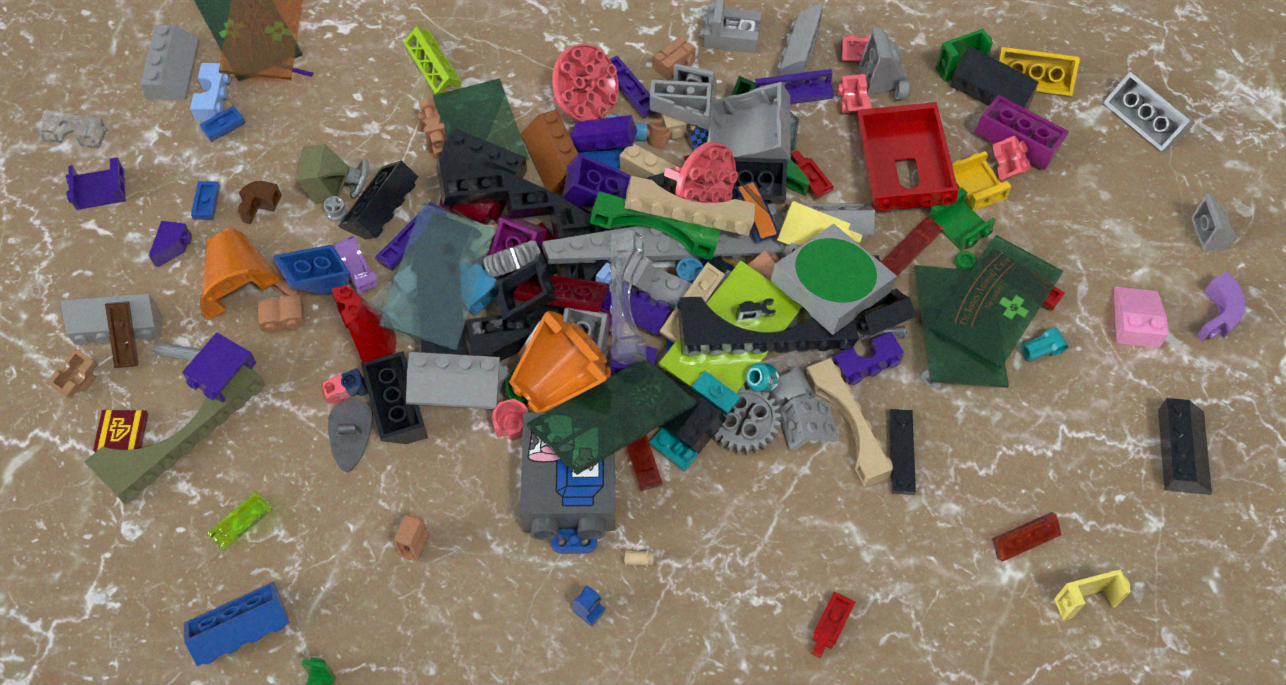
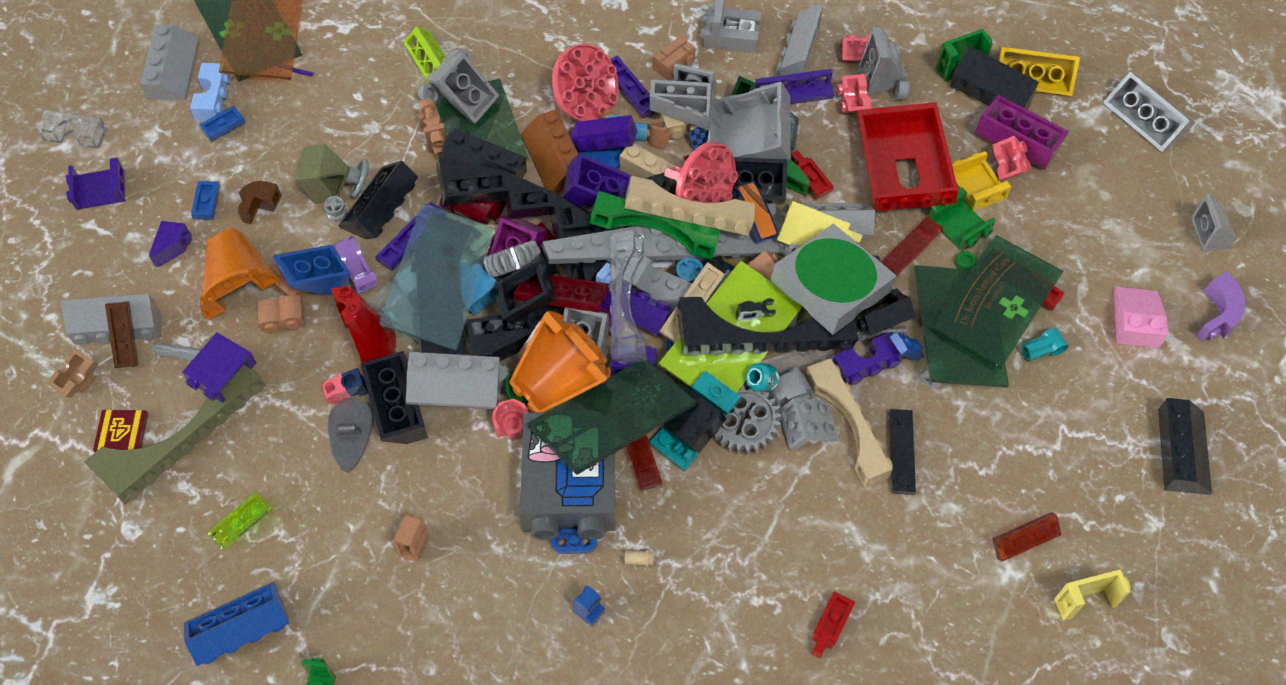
none -> light grey piece [418,49,499,124]
none -> blue plate [890,332,924,361]

